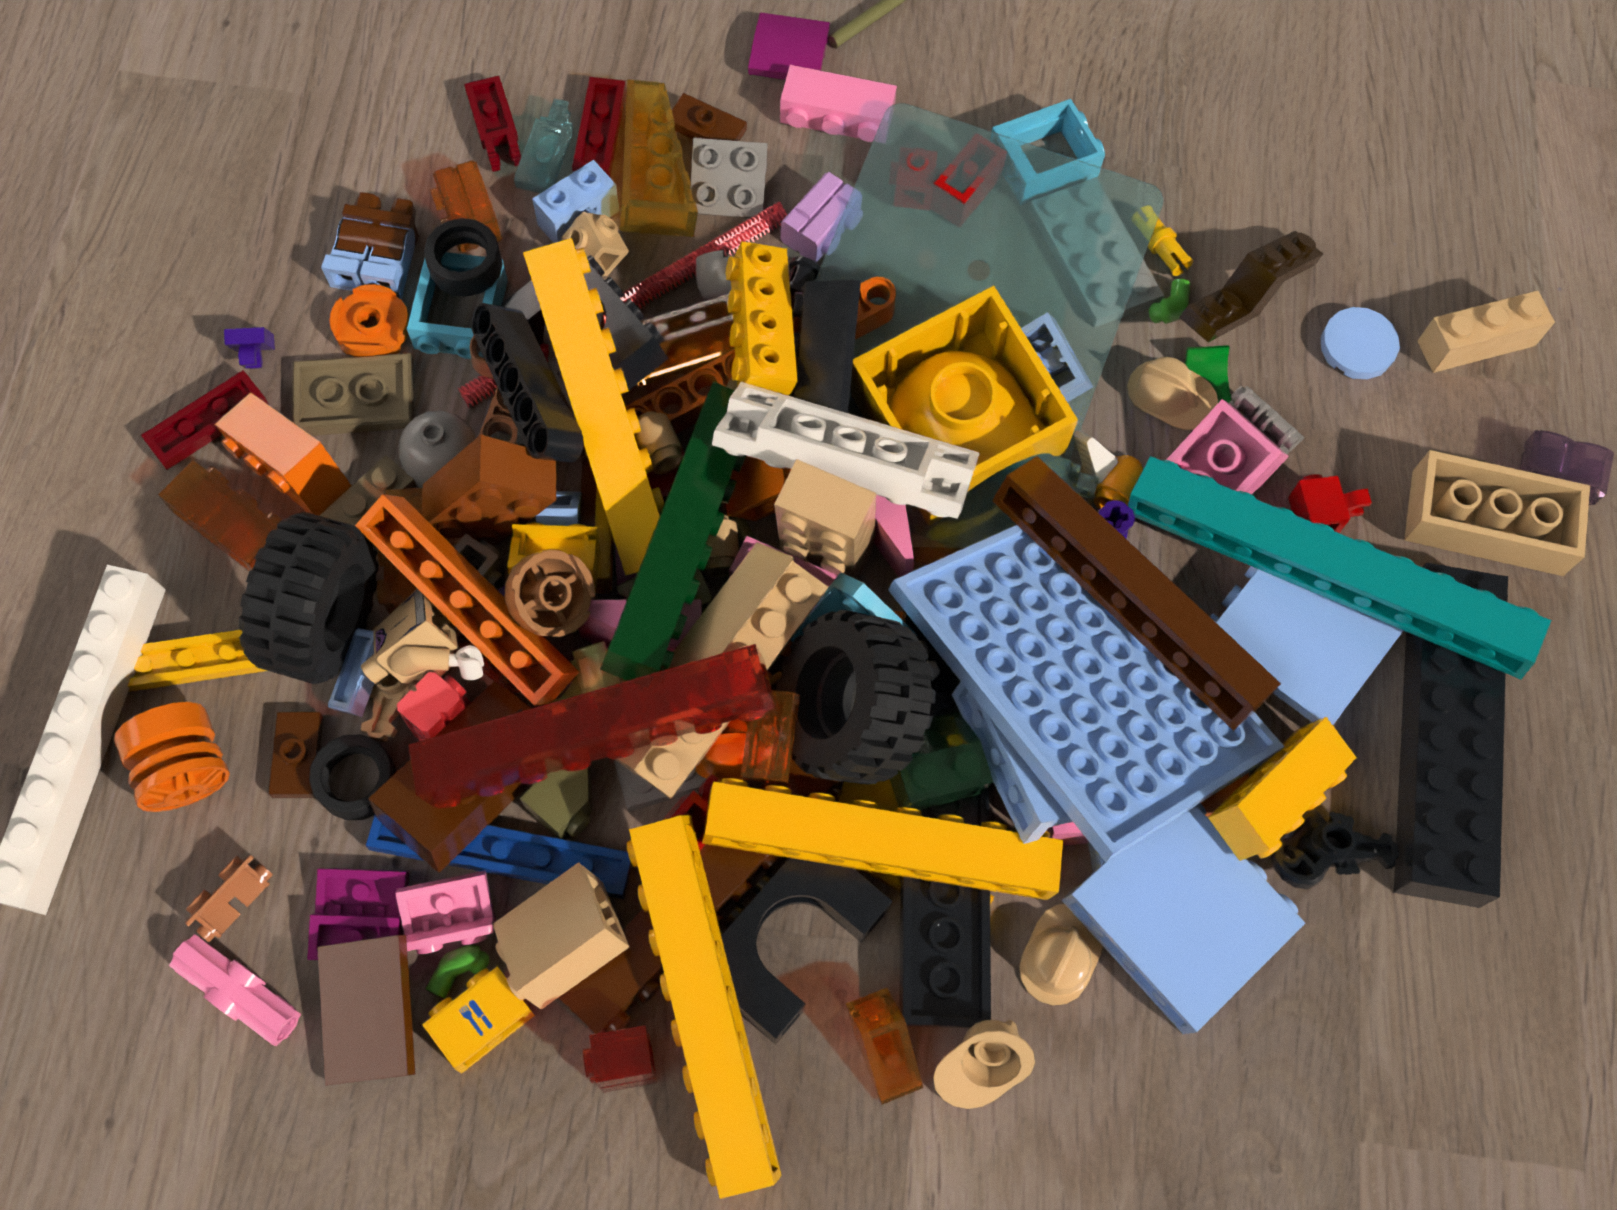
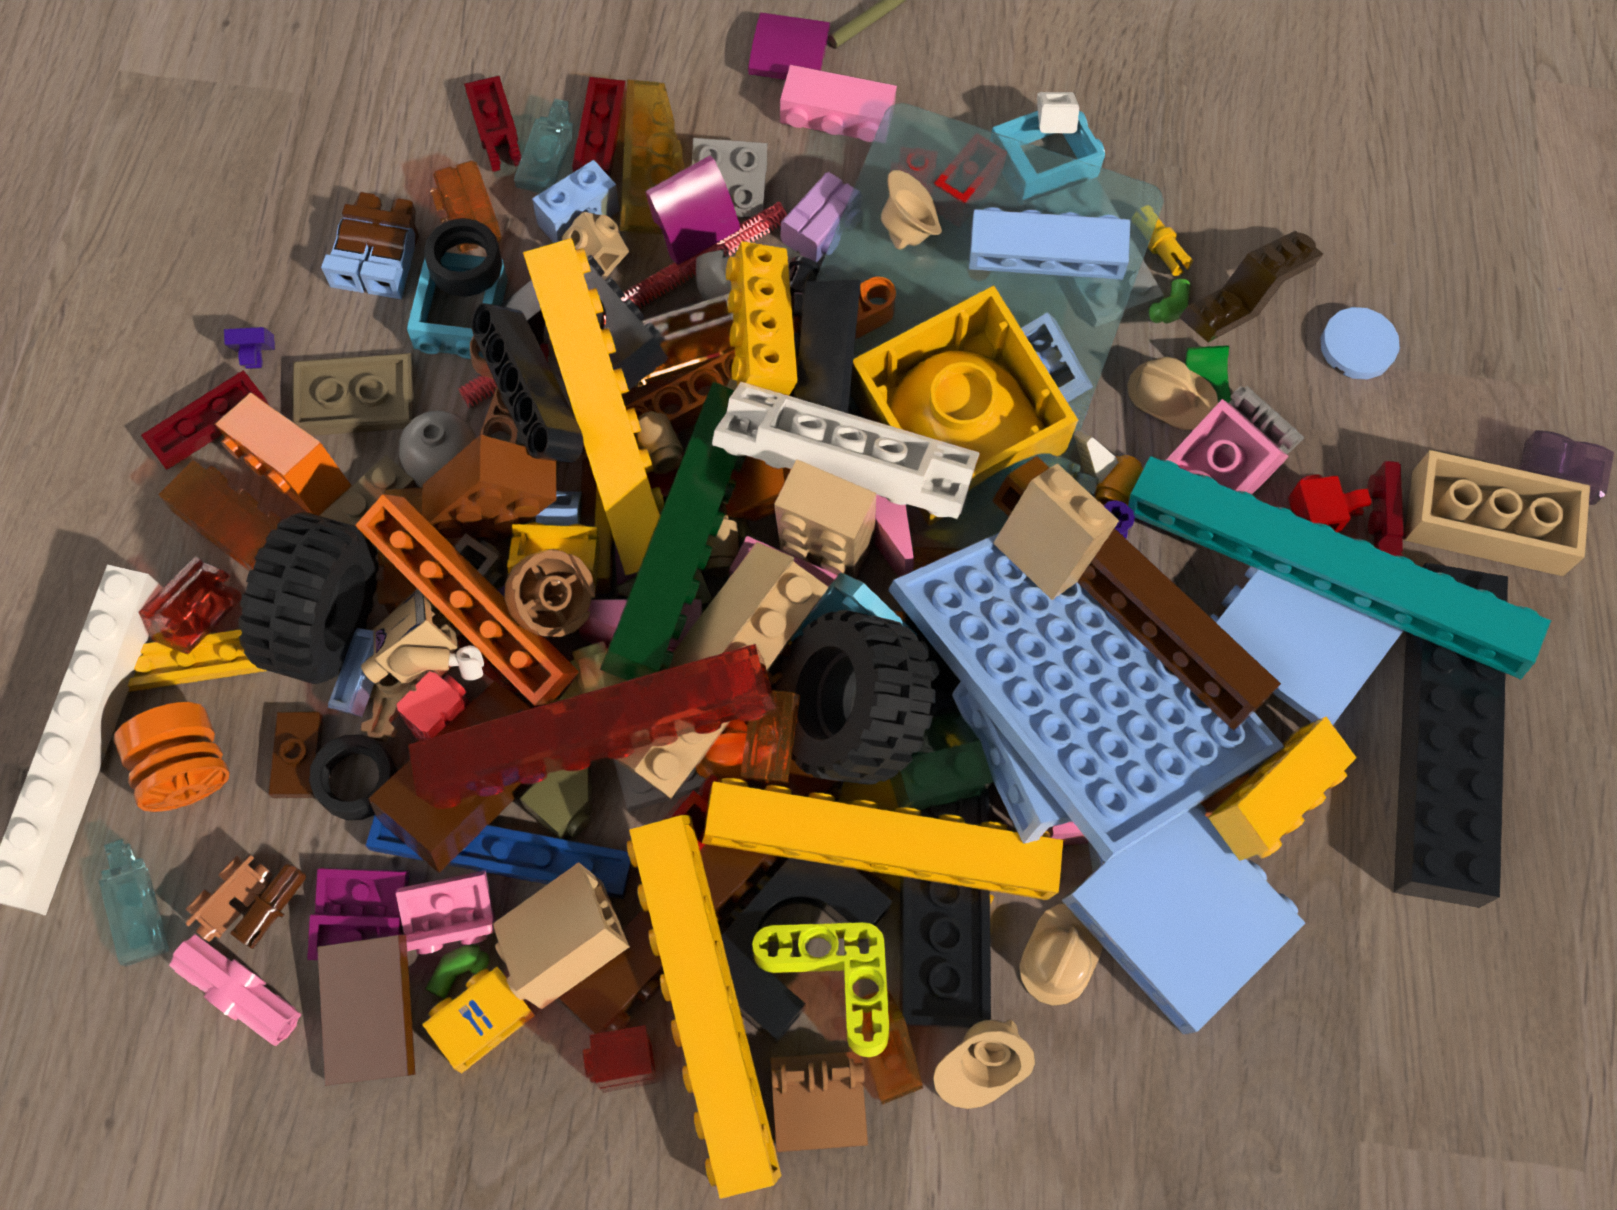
orange plate [329,284,410,357] -> none
reddish brown plate [666,93,747,141] -> none
black animal [1270,808,1399,889] -> none
tan brick [1417,291,1555,373] -> none
none -> clear light blue hinge [98,839,169,967]
none -> clear red hinge [139,557,242,655]
none -> reddish brown axle [230,864,306,949]
none -> magenta slope [645,155,740,265]
none -> neon yellow beam [752,922,889,1057]
none -> medium nougat hinge [770,1052,868,1152]
none -> tan piece [881,170,942,250]
none -> light blue brick [969,207,1130,280]
none -> tan brick [993,463,1119,600]
none -> white slope [1037,92,1079,133]
none -> dark red hinge [1367,461,1403,556]

